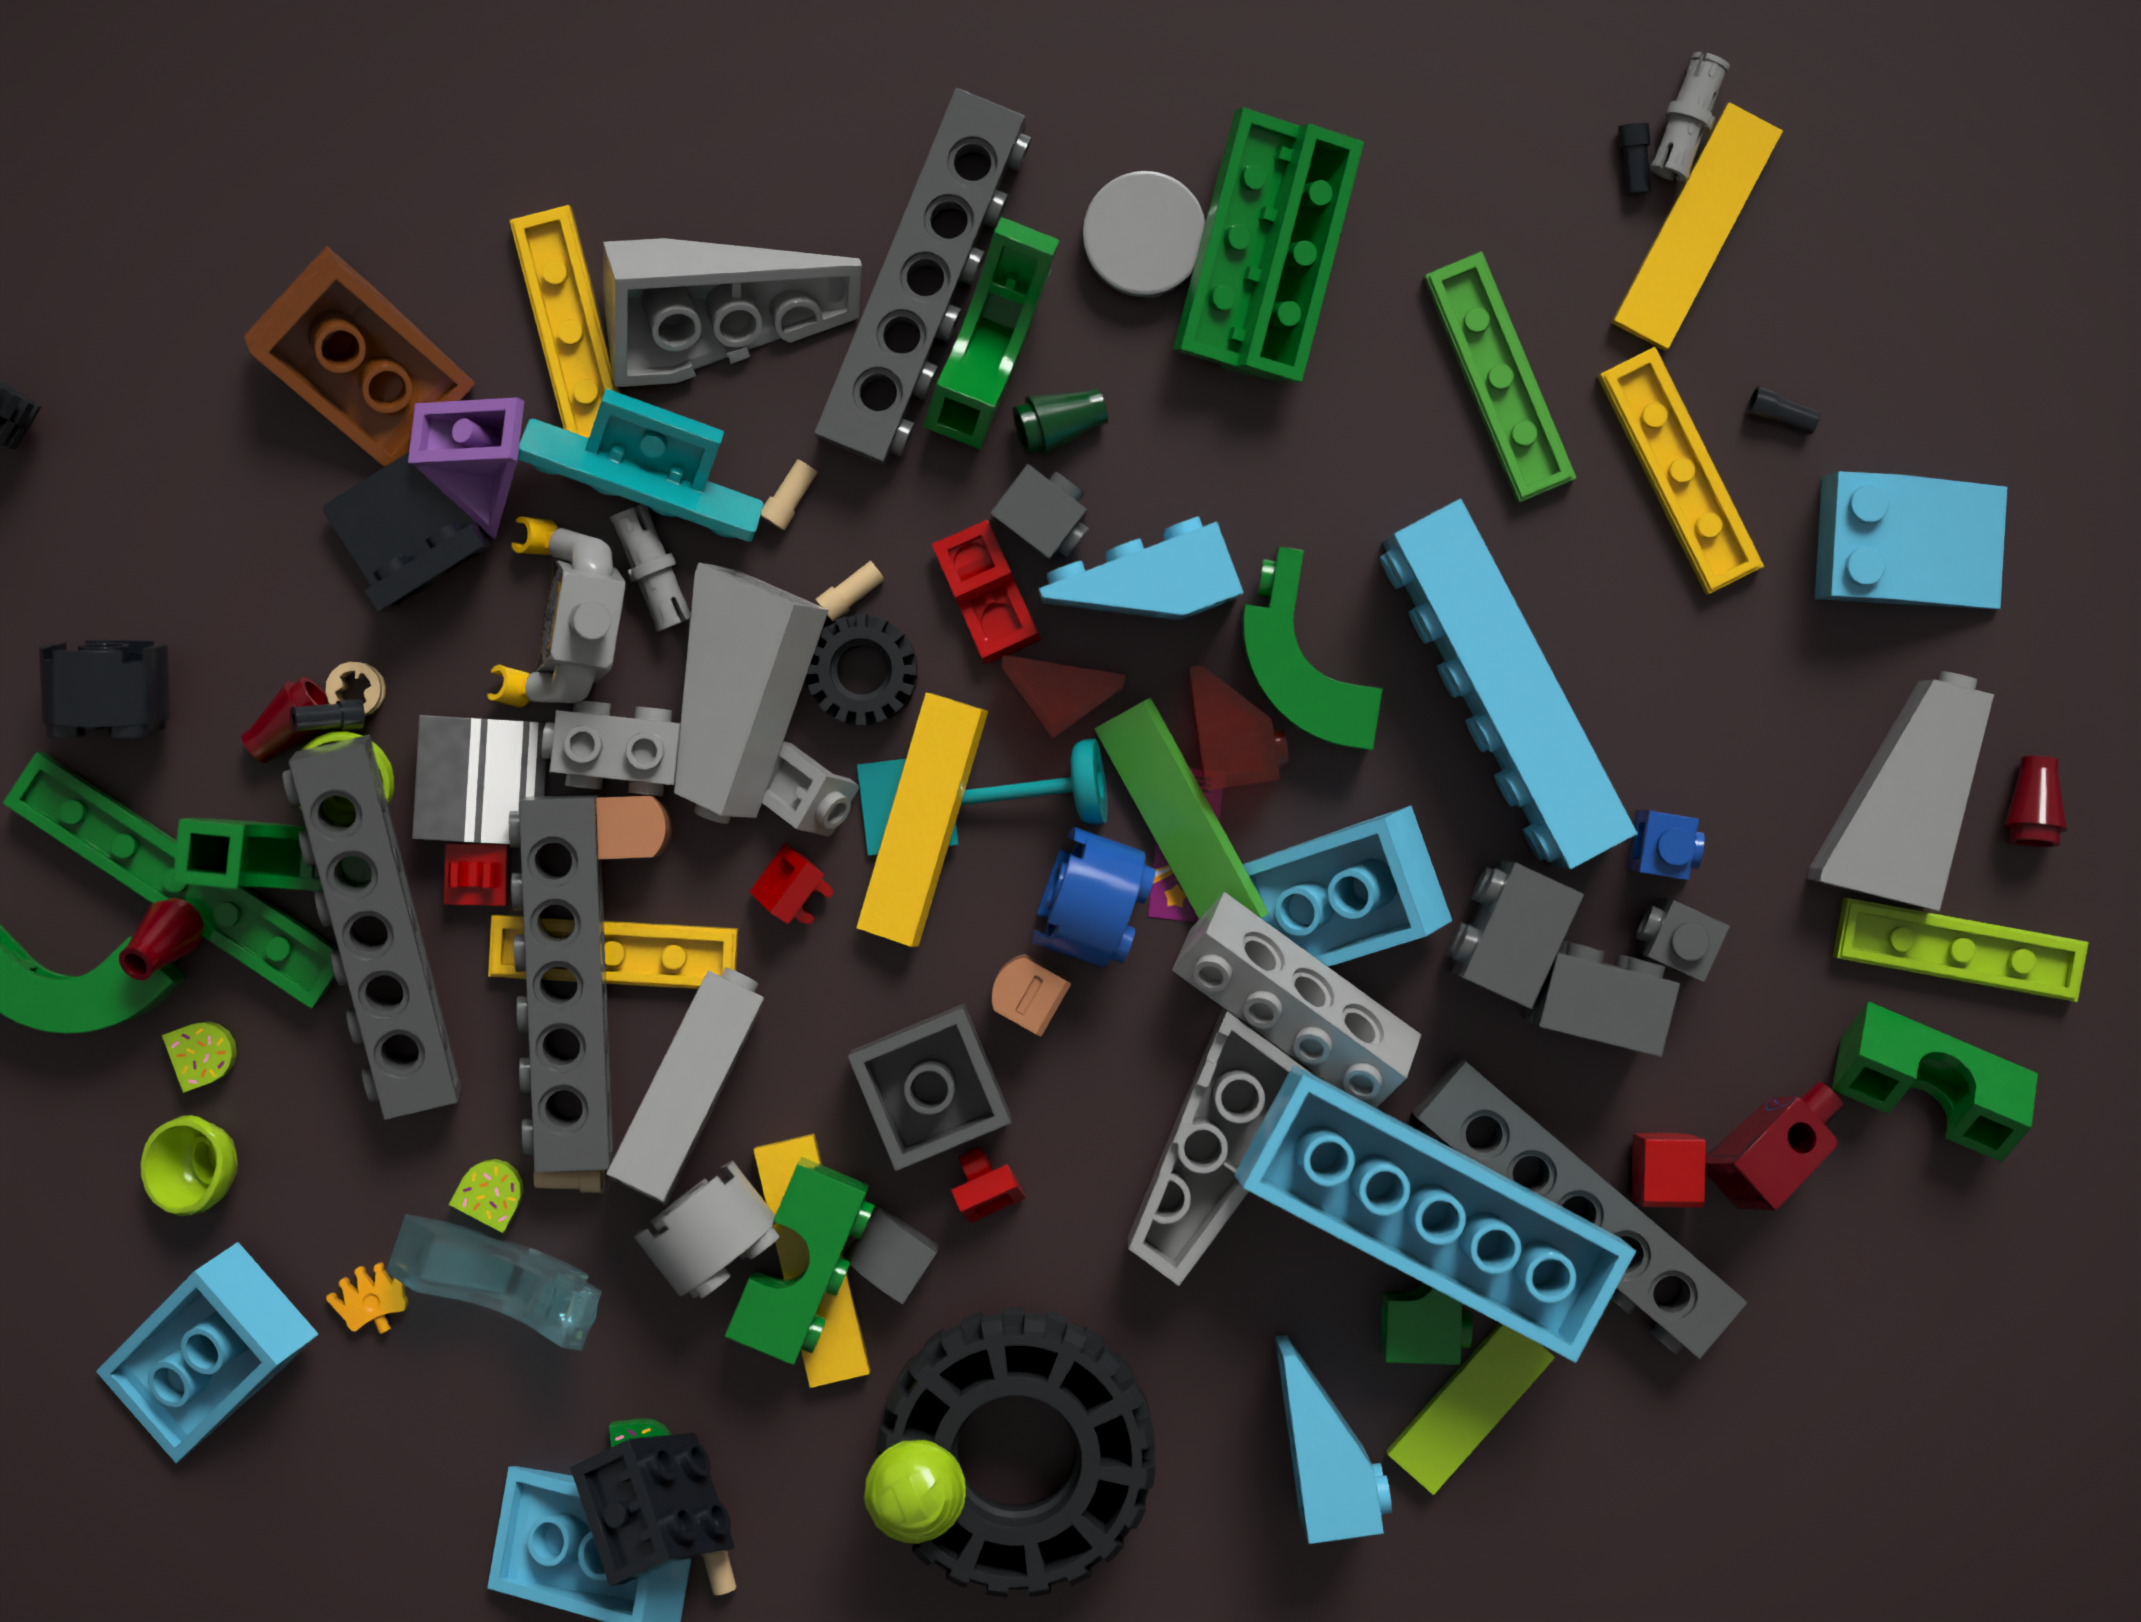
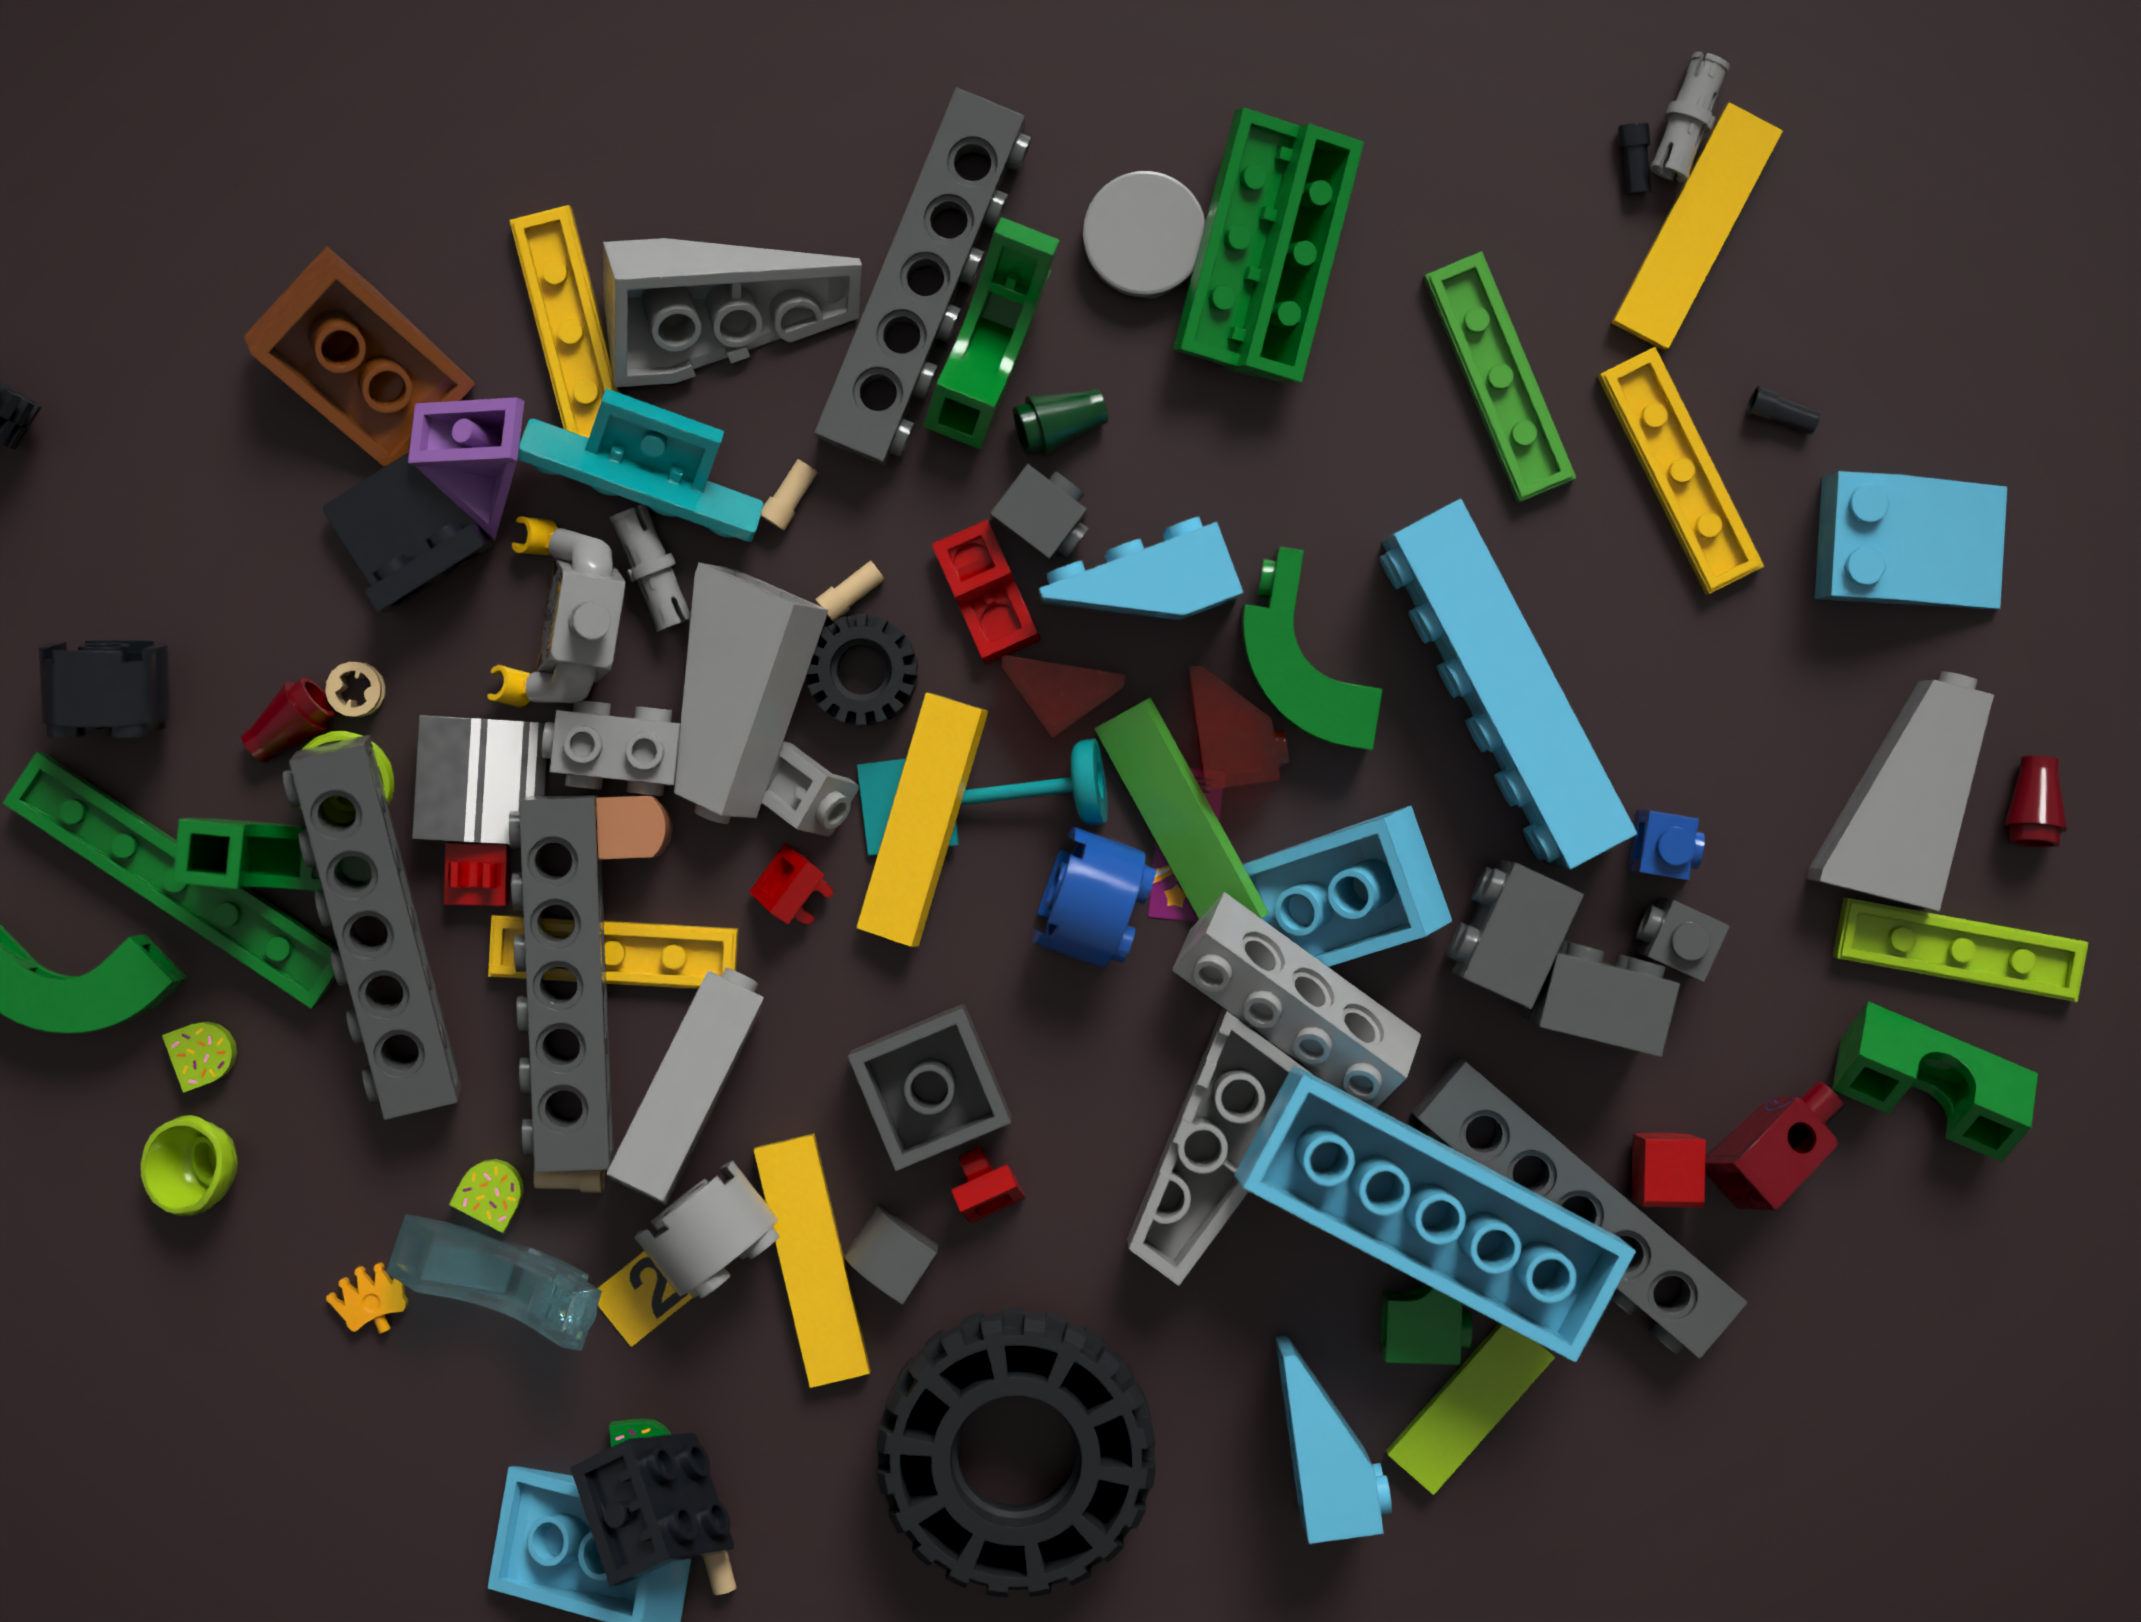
medium azure slope [96,1242,319,1463] -> none
dark red cone [119,898,204,980] -> none
black piece [290,699,365,732] -> none
green arch [725,1157,875,1365] -> none
lime piece [864,1440,966,1544] -> none
nougat piece [992,954,1072,1037] -> none
none -> yellow sticker [590,1251,693,1347]

